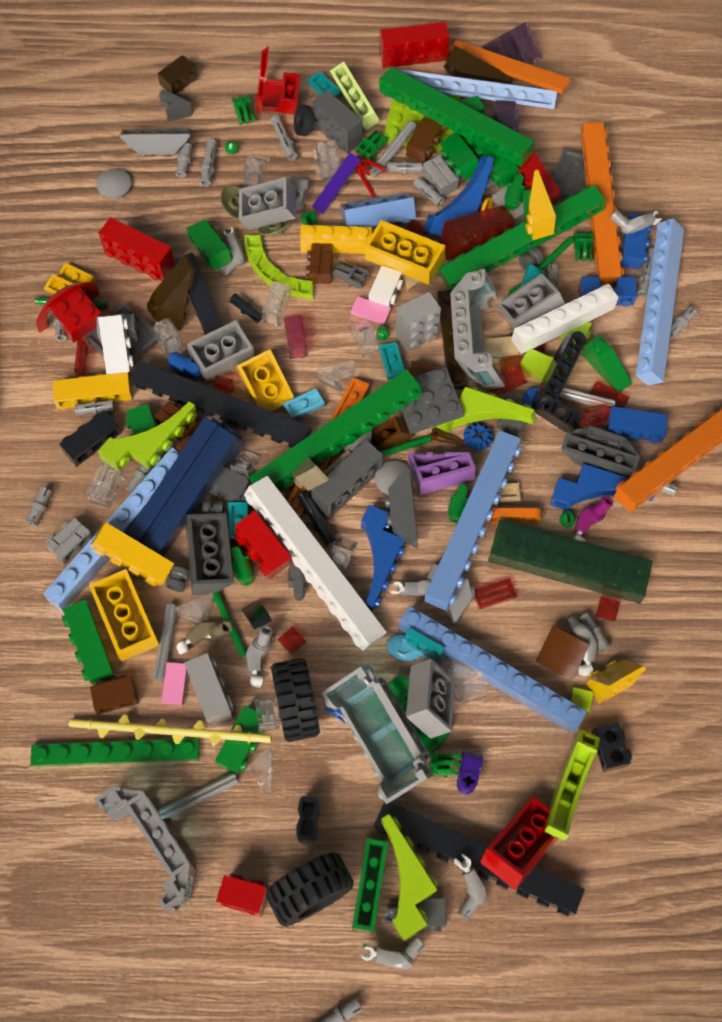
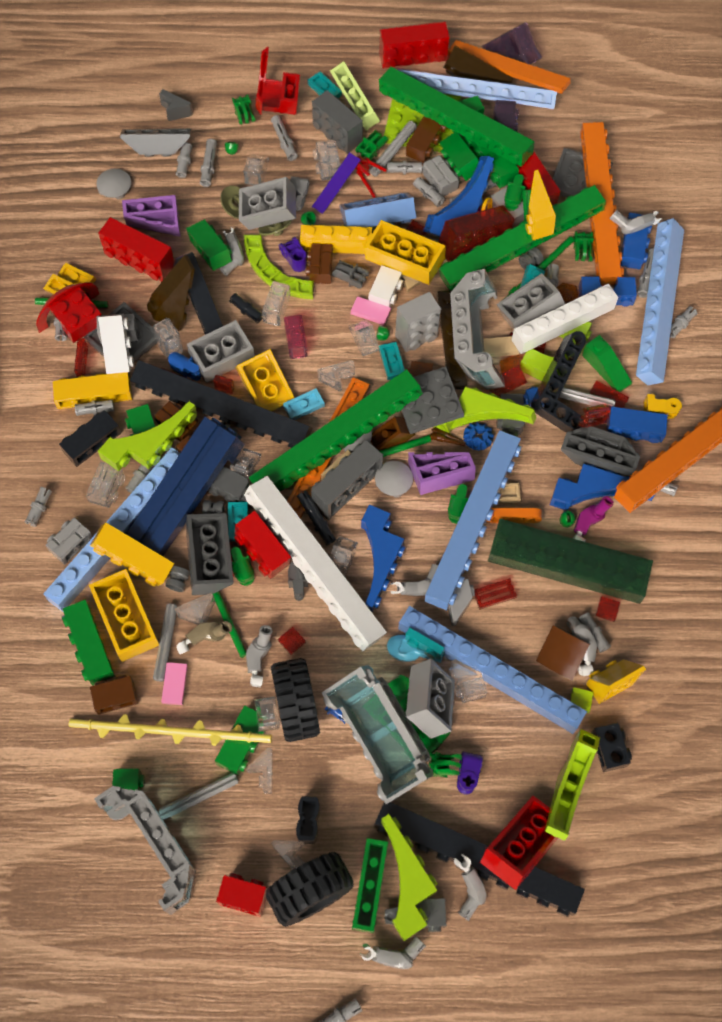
green plate [30,738,199,767] -> none
dark brown brick [157,55,198,95] -> none
light grey brick [184,653,235,728] -> none
black tile [242,601,272,629] -> none
dark tan slope [292,457,329,491] -> none
black tyre [294,105,314,137] -> none
dark grey wedge [385,468,419,548] -> none
none -> green brick [112,768,145,791]
none -> medium lavender wedge [122,195,181,237]
none -> clear slope [271,840,305,870]
none -> dark purple piece [279,237,307,272]
none -> clear orange slope [556,283,579,304]
none -> yellow leg [643,394,682,419]

